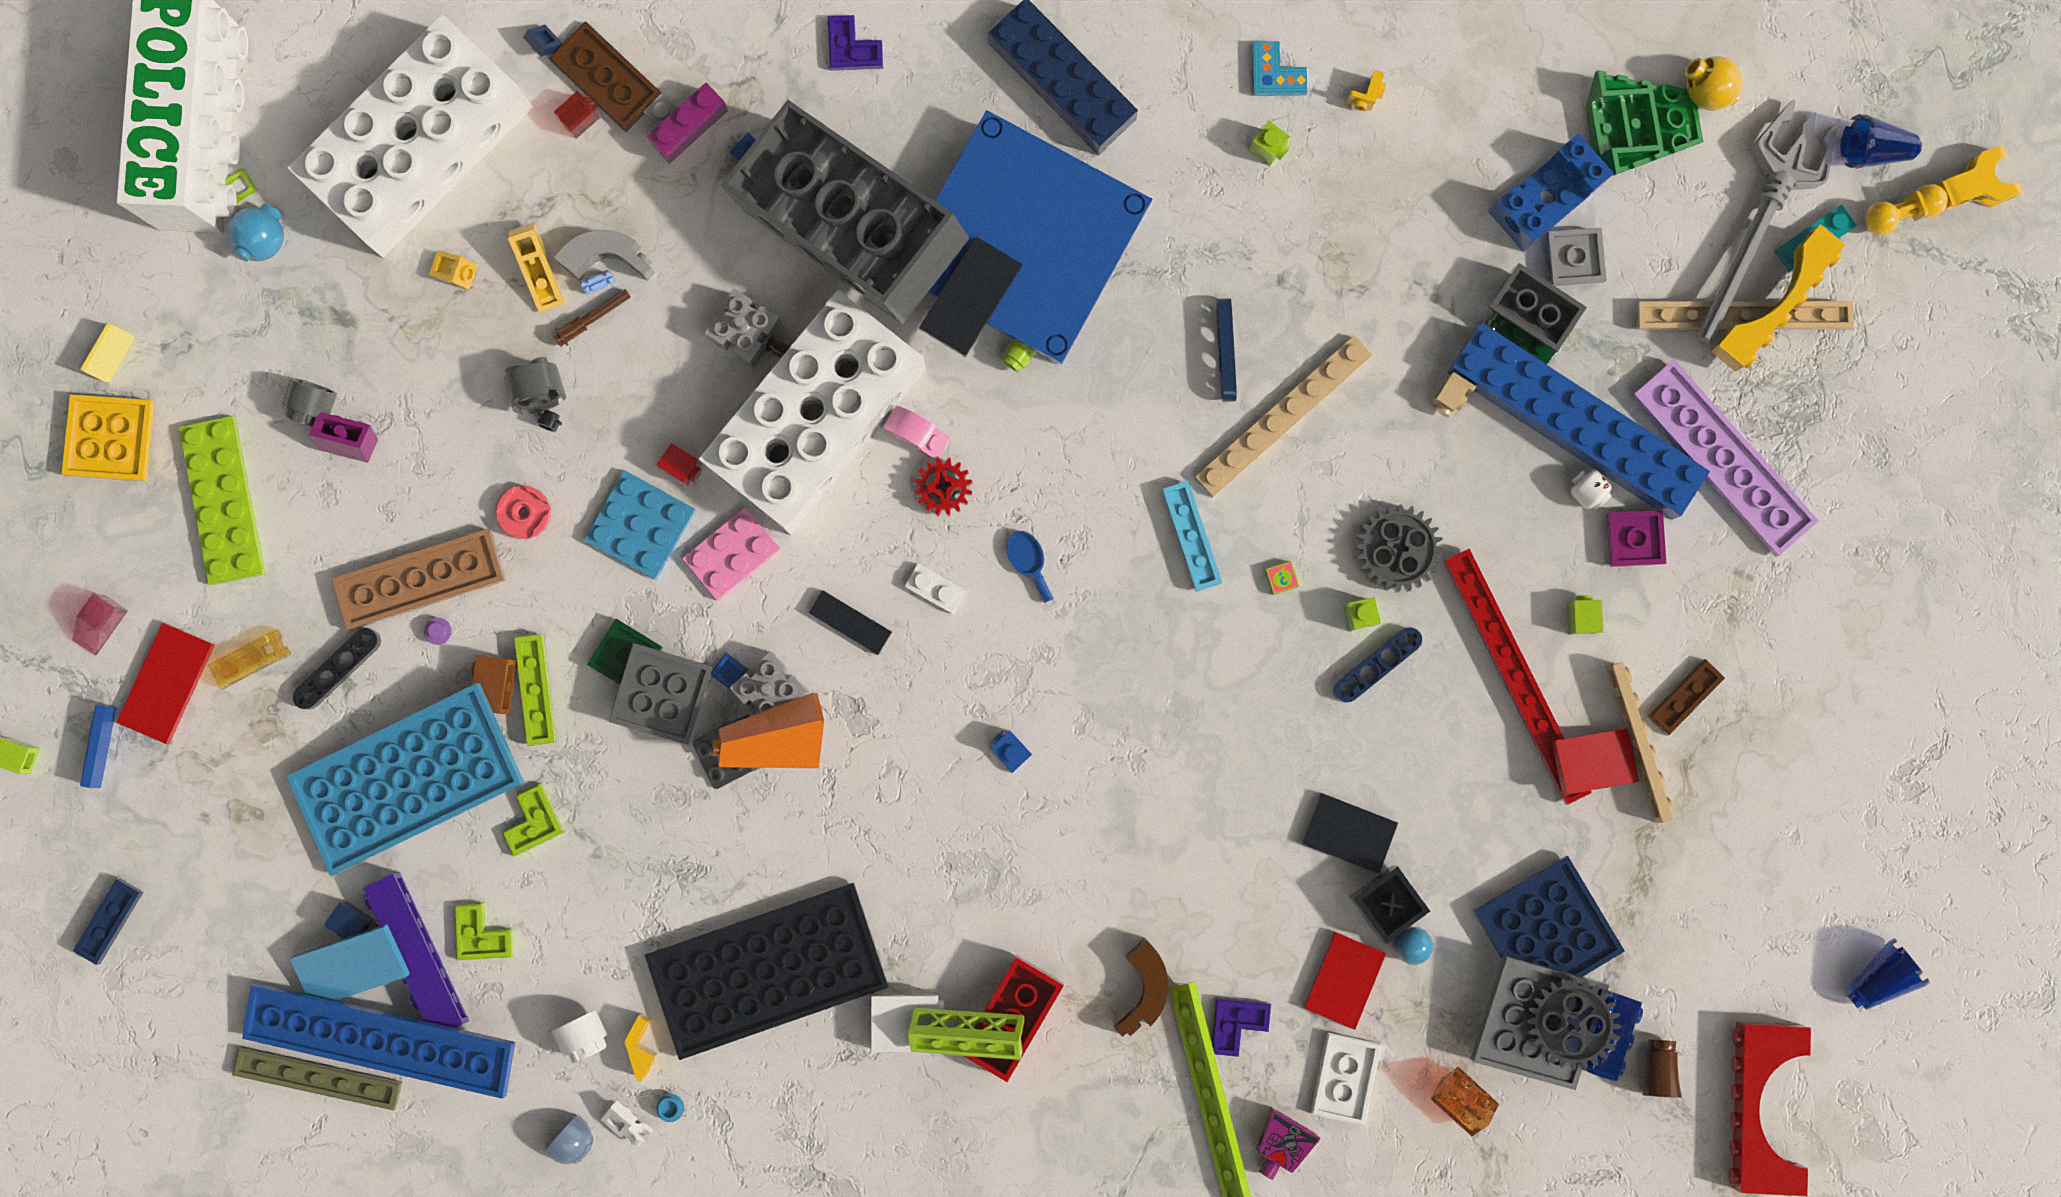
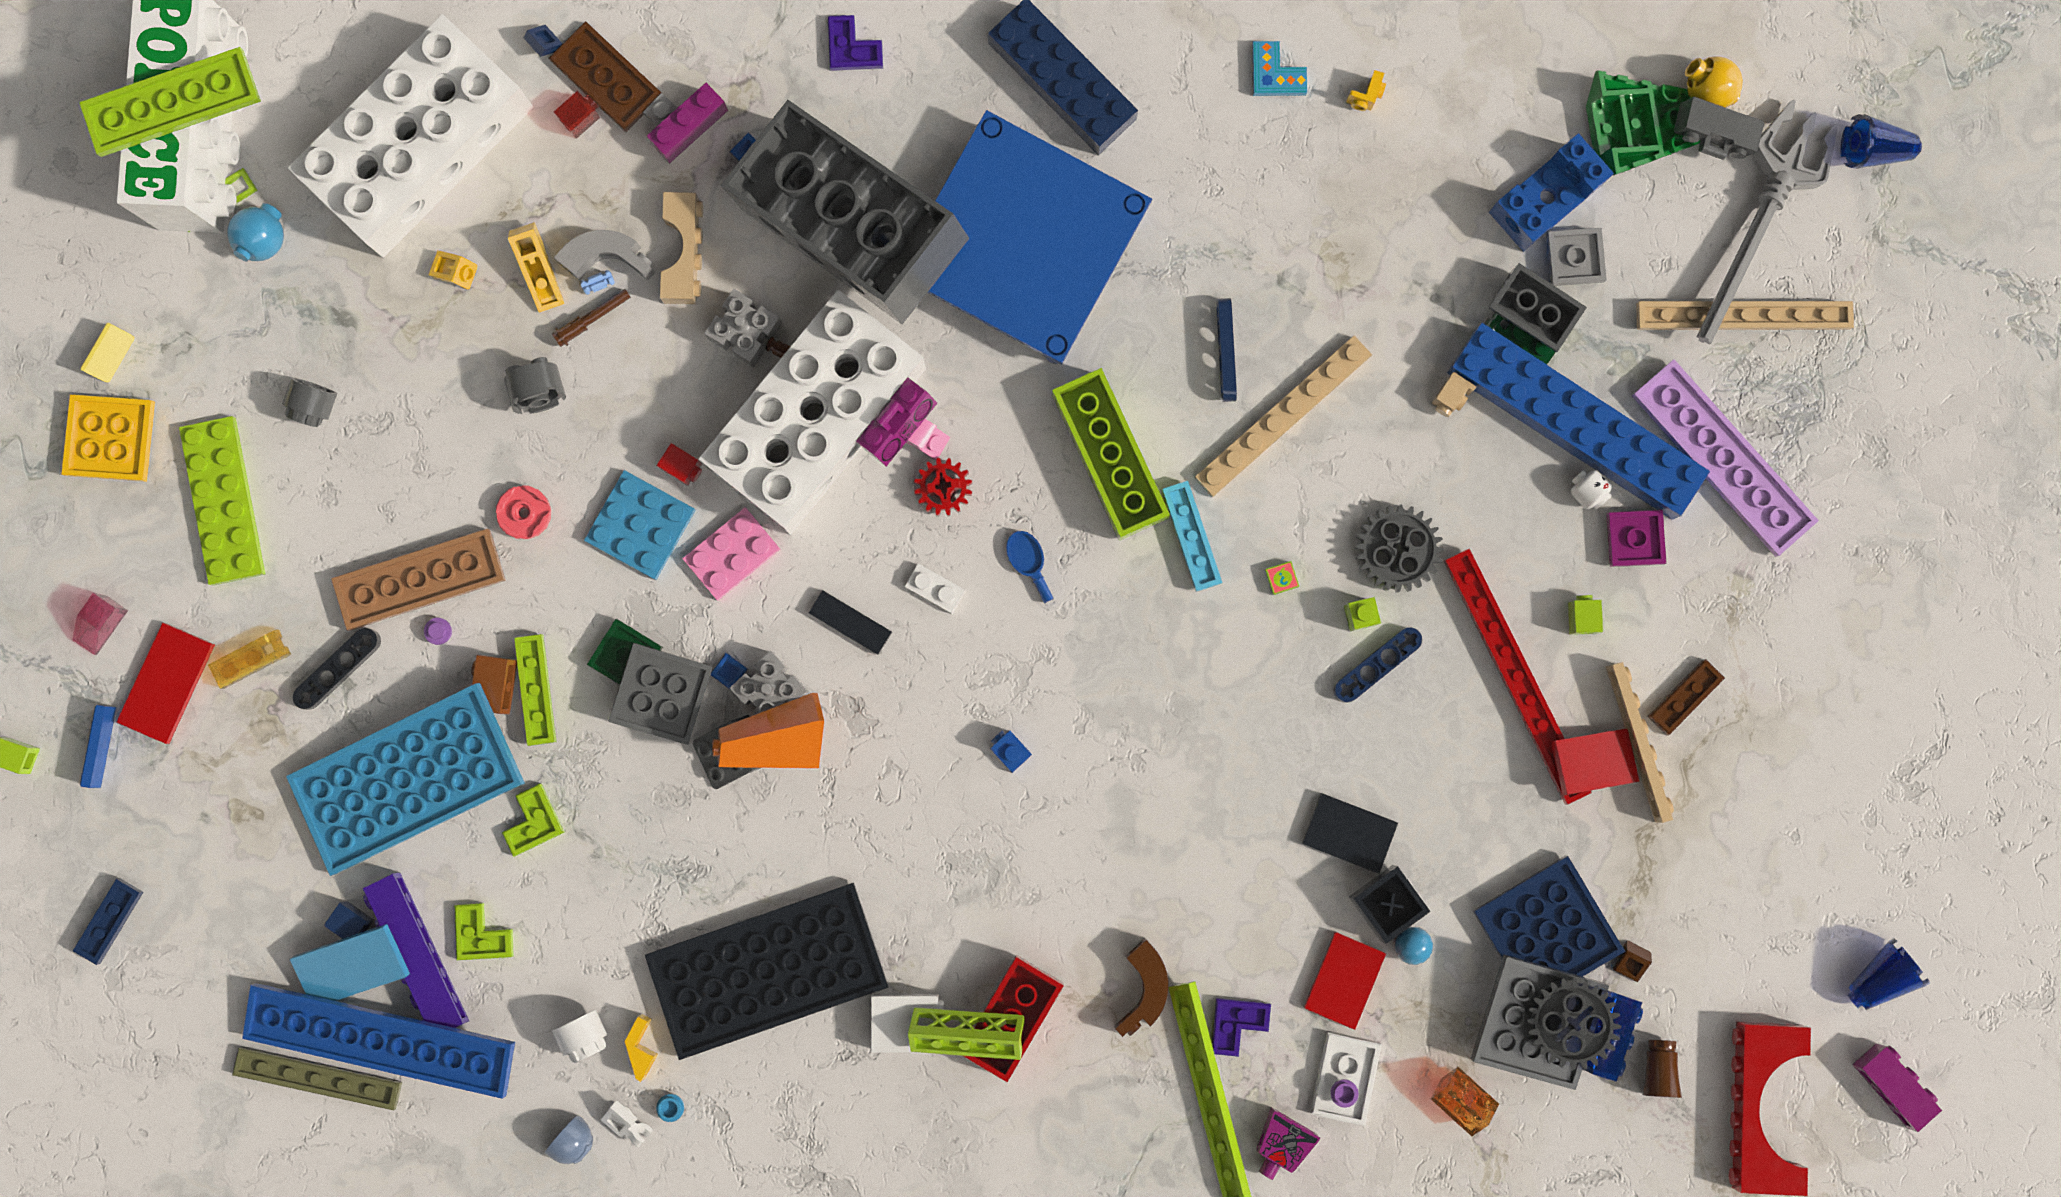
magenta brick [309,412,378,463] -> none
black plate [536,410,562,432] -> none
black tile [919,236,1023,358] -> none
lime brick [1001,339,1037,373] -> none
lime brick [1250,121,1290,166] -> none
yellow arch [1711,224,1845,372] -> none
teal plate [1774,204,1857,273] -> none
yellow piece [1864,145,2023,235] -> none
none -> lime plate [79,47,261,157]
none -> tan arch [660,192,704,304]
none -> magenta piece [856,377,938,467]
none -> lime brick [1052,368,1170,541]
none -> medium lavender plate [1330,1079,1359,1108]
none -> reddish brown slope [1613,941,1652,983]
none -> dark grey piece [1674,97,1765,160]
none -> magenta brick [1852,1043,1943,1132]

